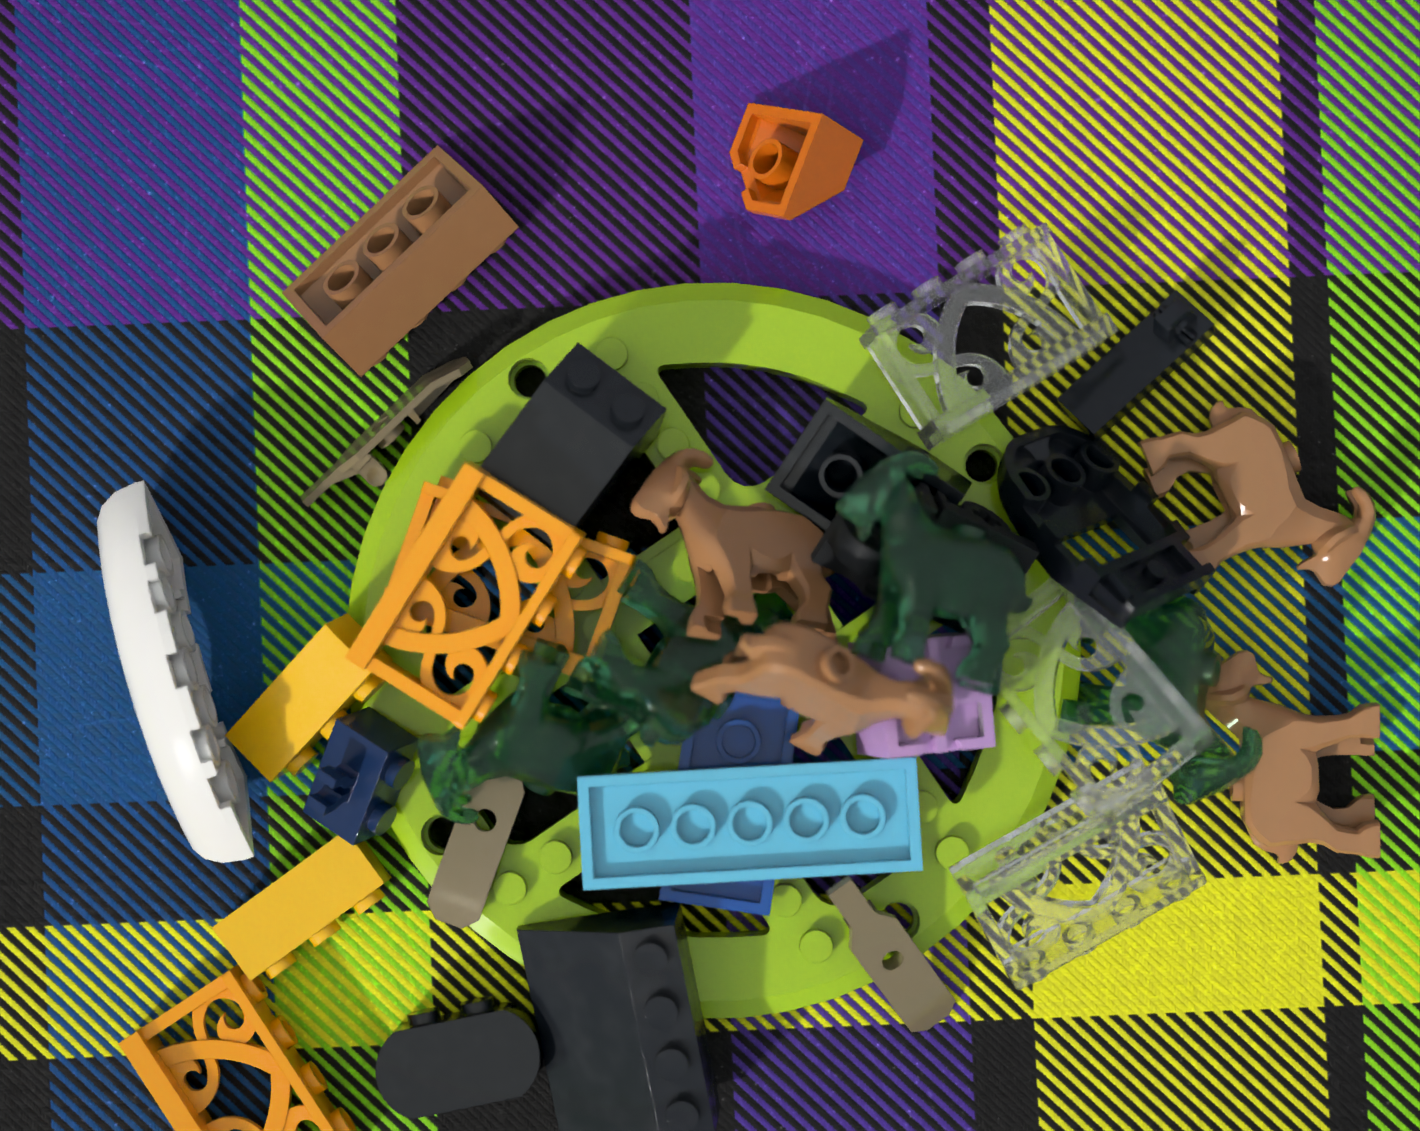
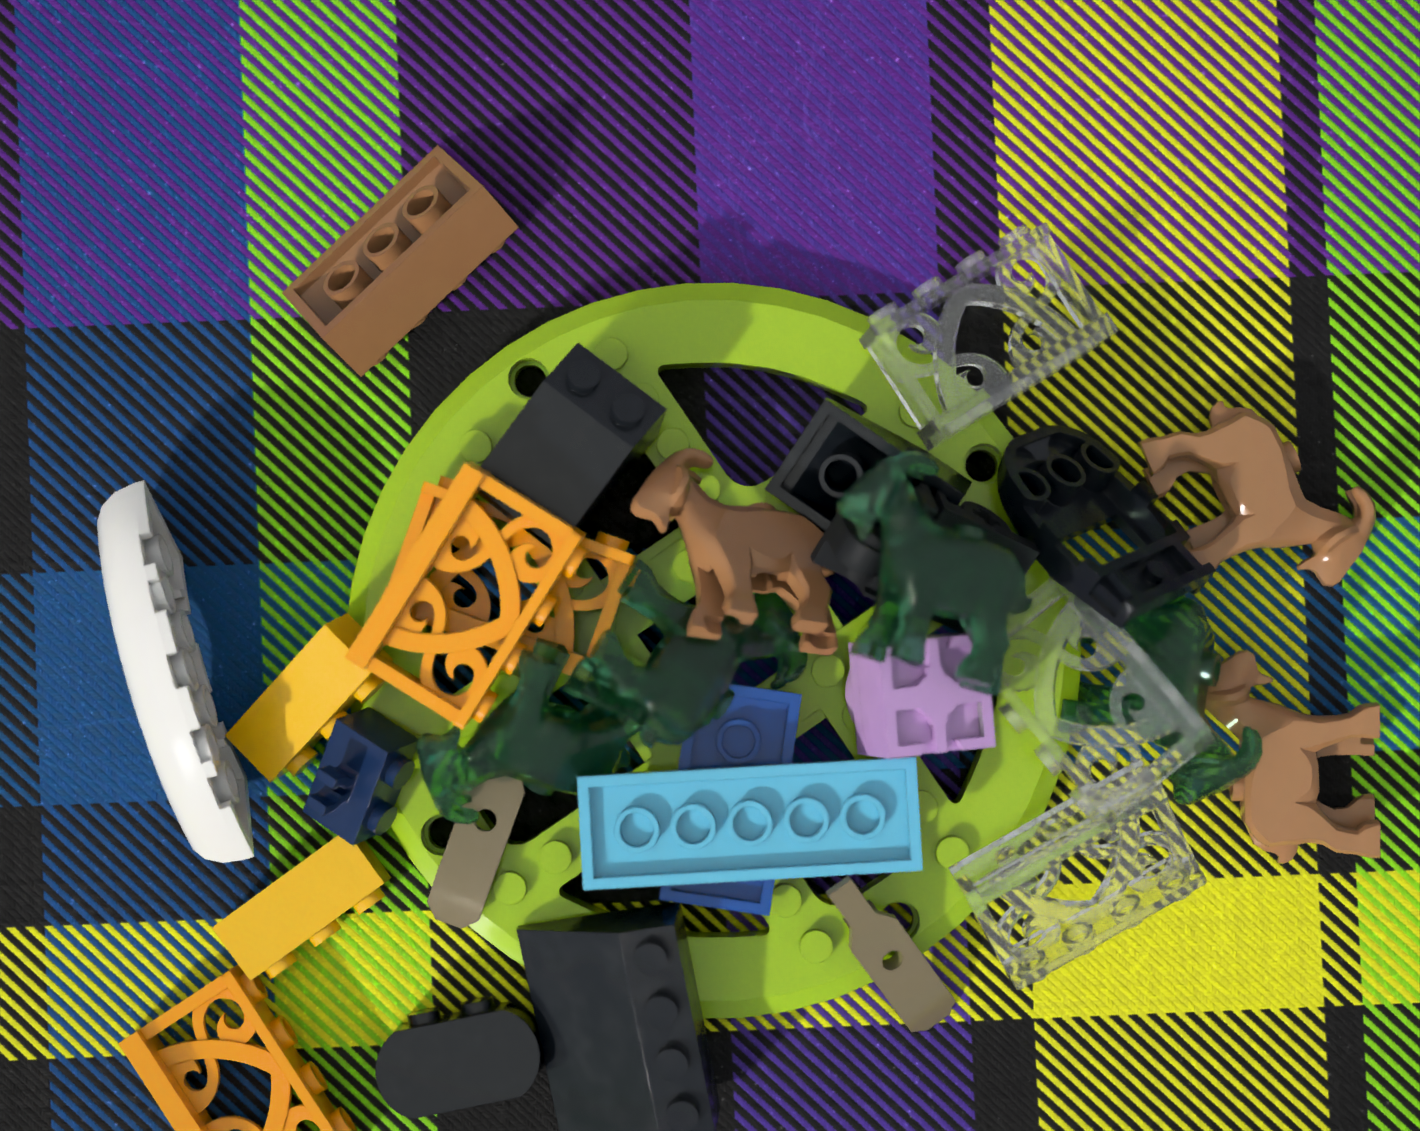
dark tan piece [300,356,473,507] -> none
medium nougat animal [691,621,955,757] -> none
orange slope [729,103,864,221] -> none
black hinge [1057,290,1216,442] -> none

